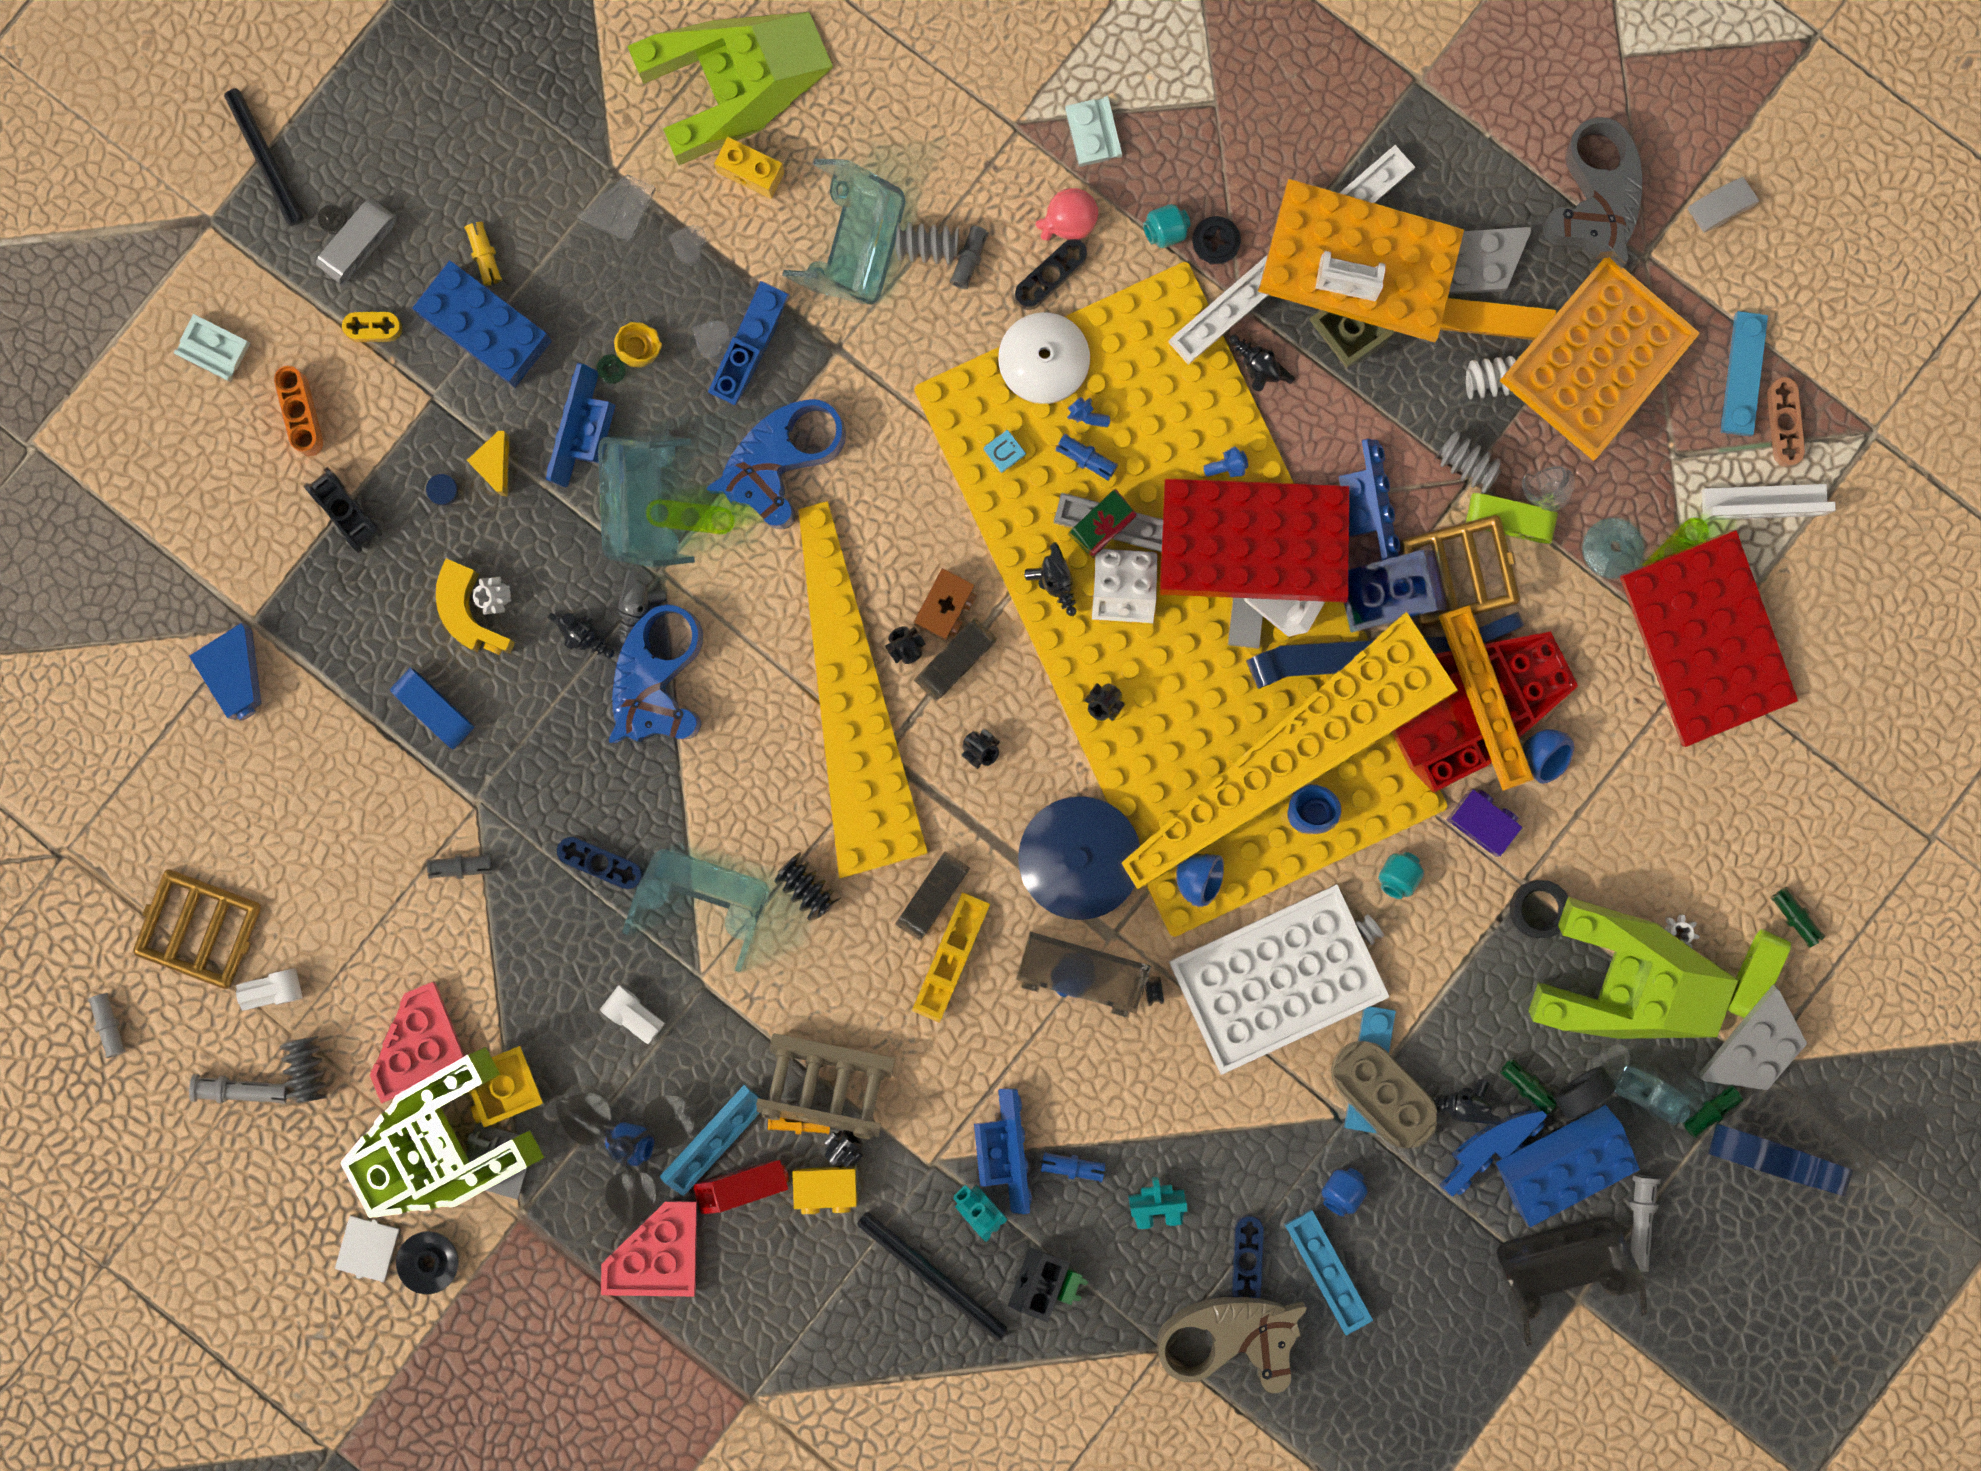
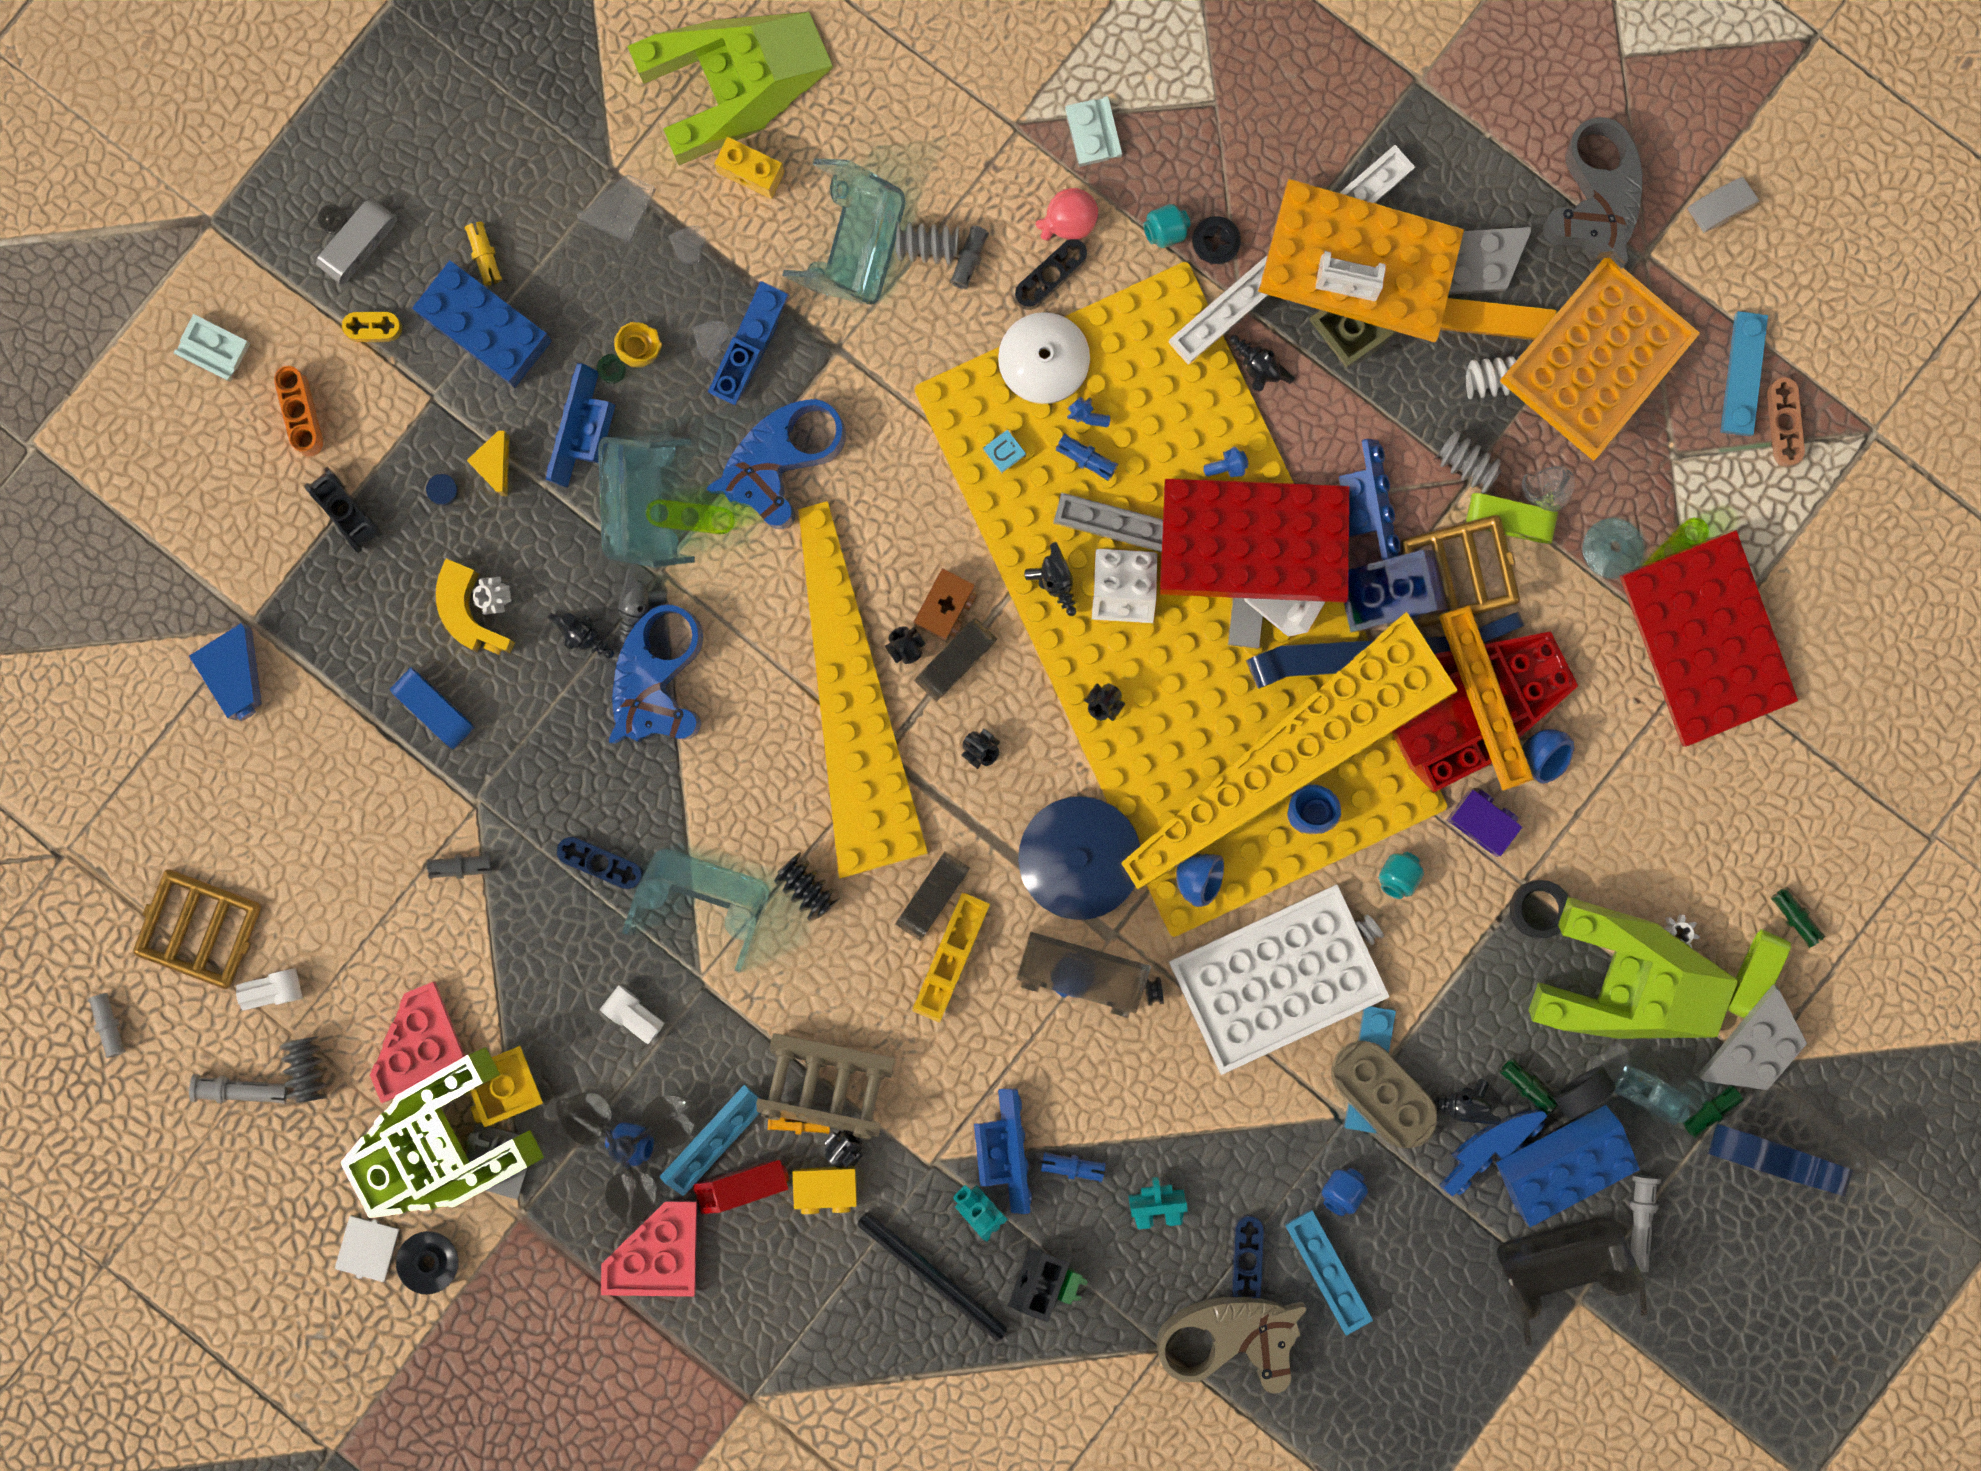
black axle [224,88,303,226] -> none
dark green piece [1068,488,1137,558] -> none
white fence [1702,484,1836,521] -> none

